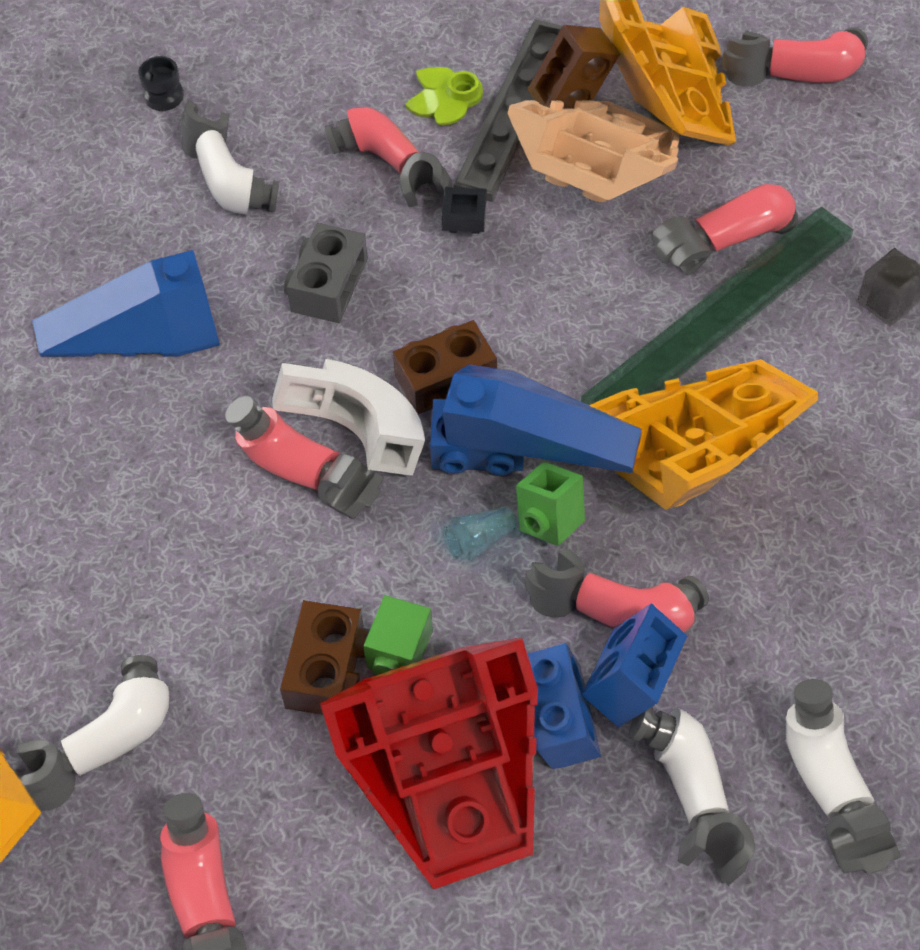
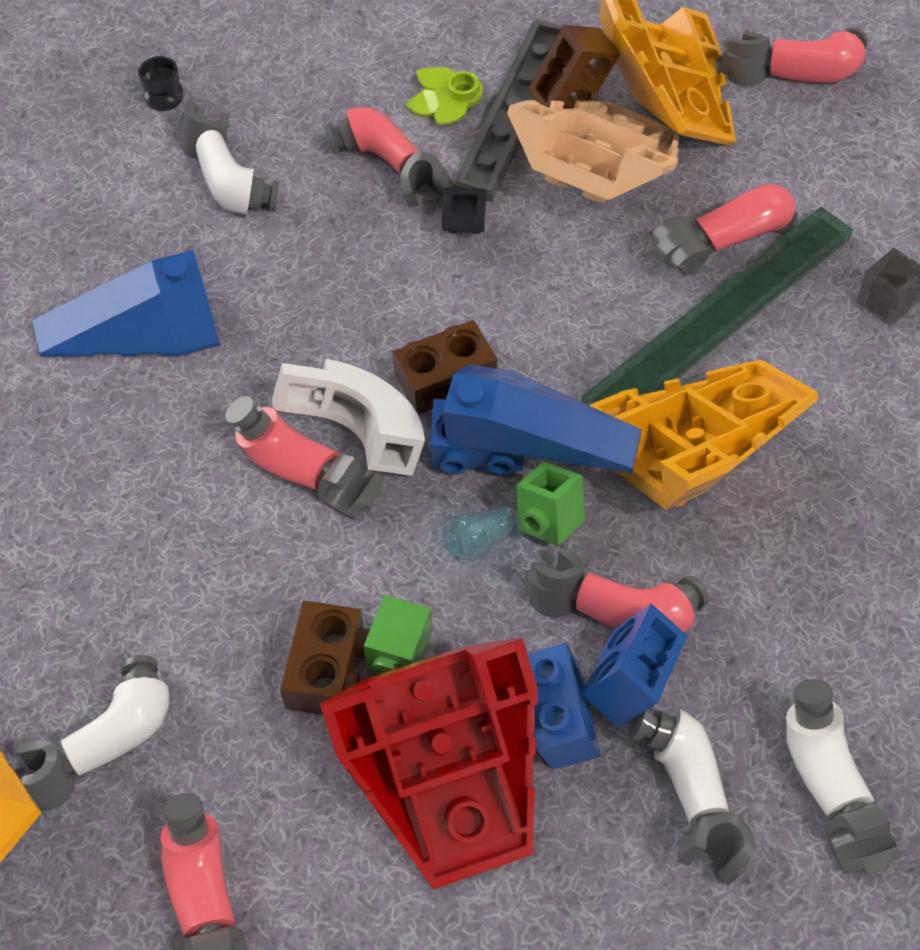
dark grey brick [284,222,368,324] -> none

